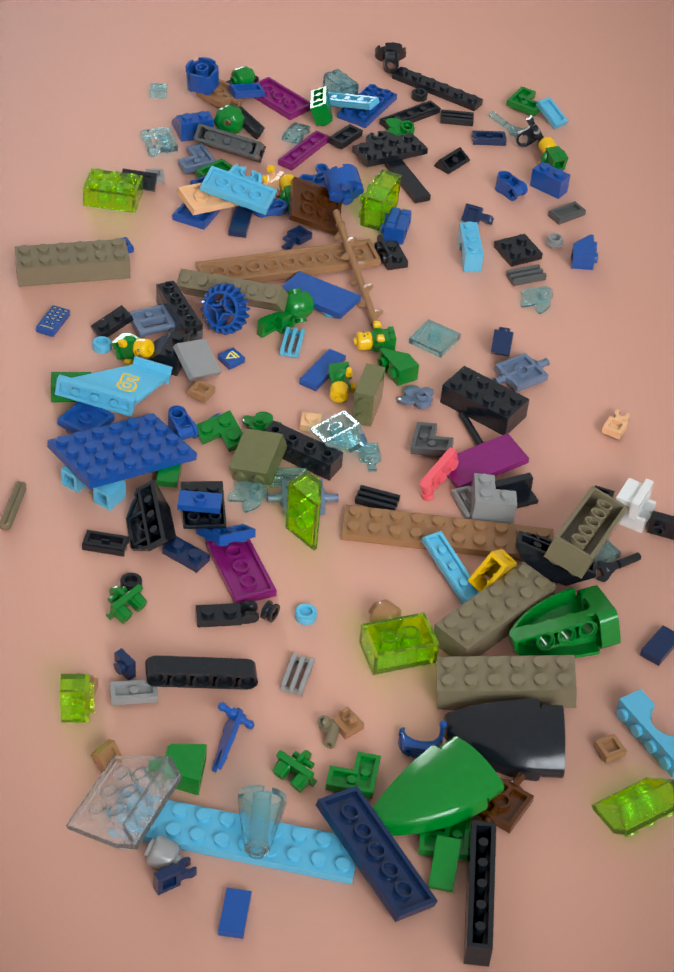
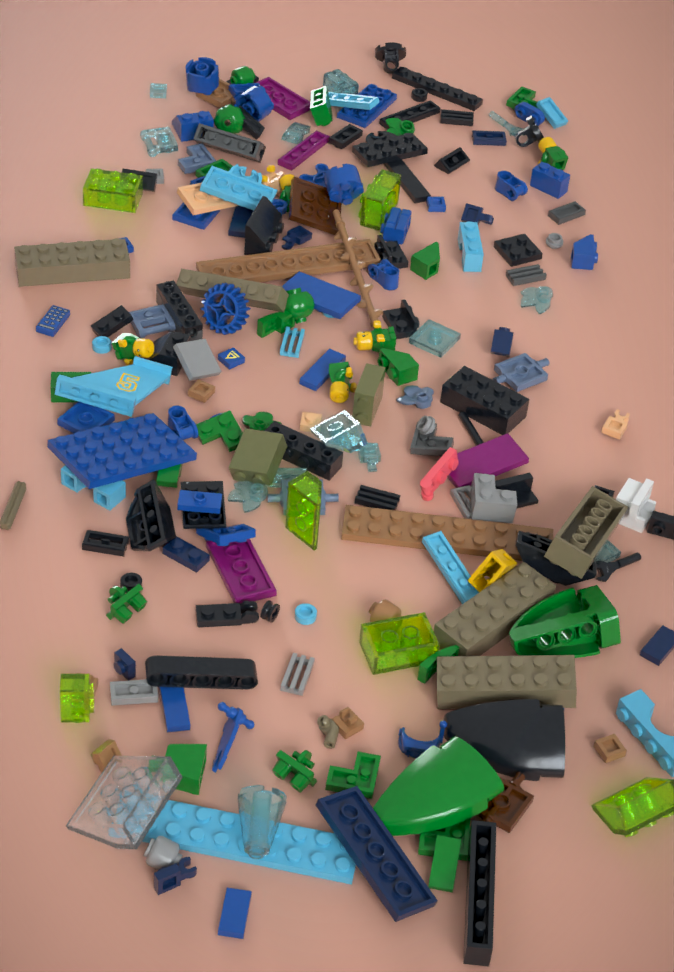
none -> blue tile [159,687,191,733]
none -> blue brick [234,86,274,122]
none -> black slope [244,196,284,255]
none -> blue piece [368,259,399,290]
none -> black bracket [382,299,419,339]
none -> green slope [410,242,440,280]
none -> light grey plate [417,416,435,435]
none -> green slope [417,645,460,684]
none -> blue tile [426,197,446,212]
none -> blue plate [515,102,545,126]

